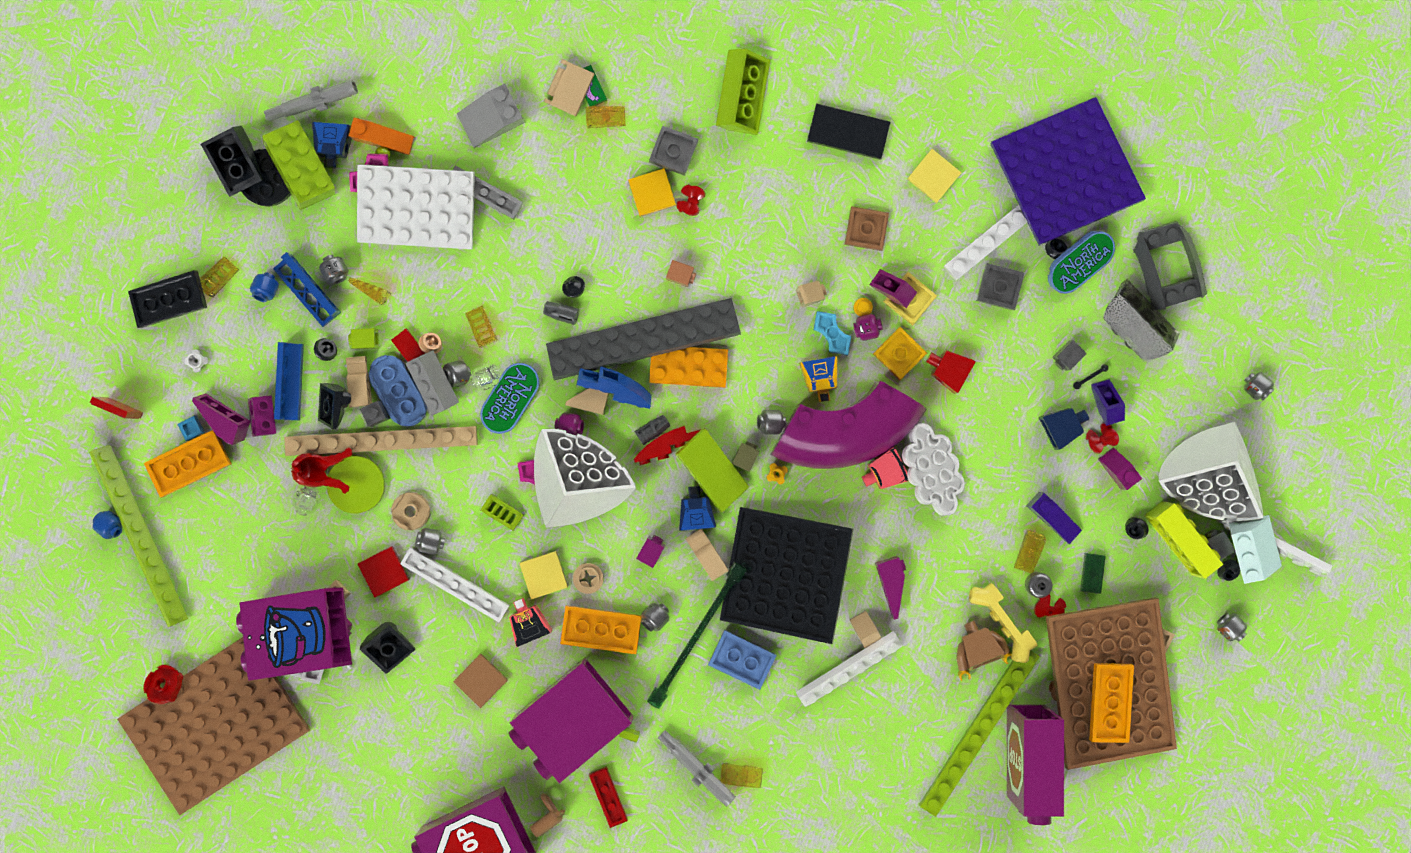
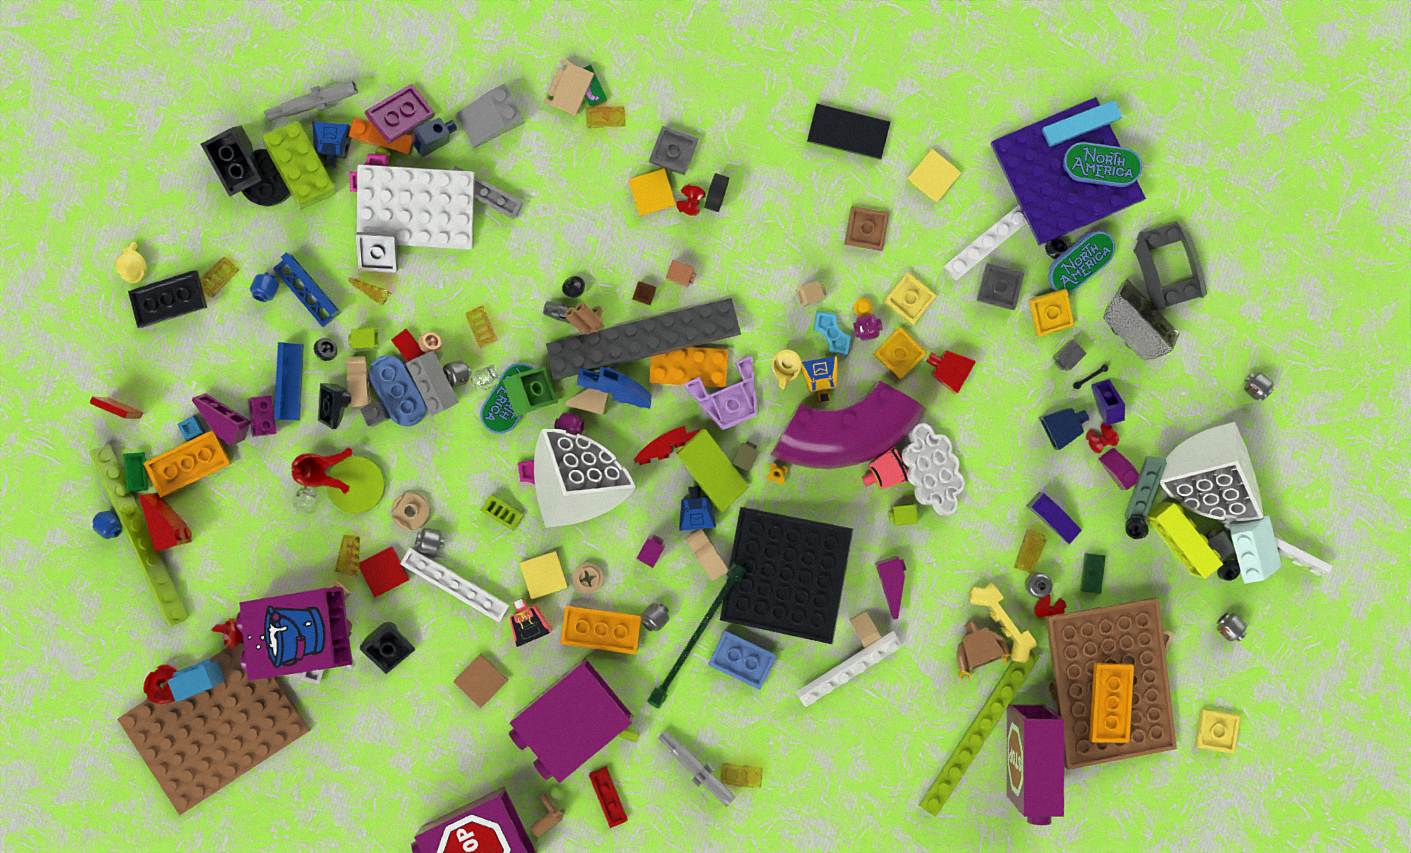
white plate [185,349,208,372] -> none
tan plate [284,426,478,456] -> none
flat silver head [319,255,349,285] -> none
dark grey hinge [634,415,670,446] -> none
lime slope [716,48,770,135] -> none
flat silver head [757,410,786,435] -> none
magenta slope [869,269,917,308] -> none
none -> light yellow hat [115,241,147,283]
none -> green tile [123,452,148,492]
none -> red slope [139,493,192,552]
none -> dark azure brick [167,659,226,702]
none -> red hat [211,618,244,649]
none -> clear yellow slope [335,535,360,576]
none -> plate [356,232,398,273]
none -> magenta tile [365,84,435,144]
none -> torso [411,118,457,158]
none -> bright green slope [503,366,558,417]
none -> medium nougat piece [564,302,604,335]
none -> reddish brown plate [632,281,657,306]
none -> lavender wing [683,356,758,430]
none -> black tyre [704,173,729,212]
none -> light yellow hat [772,349,802,390]
none -> lime brick [888,504,918,526]
none -> yellow tile [1028,289,1075,337]
none -> medium azure tile [1042,100,1122,147]
none -> tile [1063,142,1142,187]
none -> sand green plate [1125,456,1167,521]
none -> light yellow tile [1195,709,1241,754]

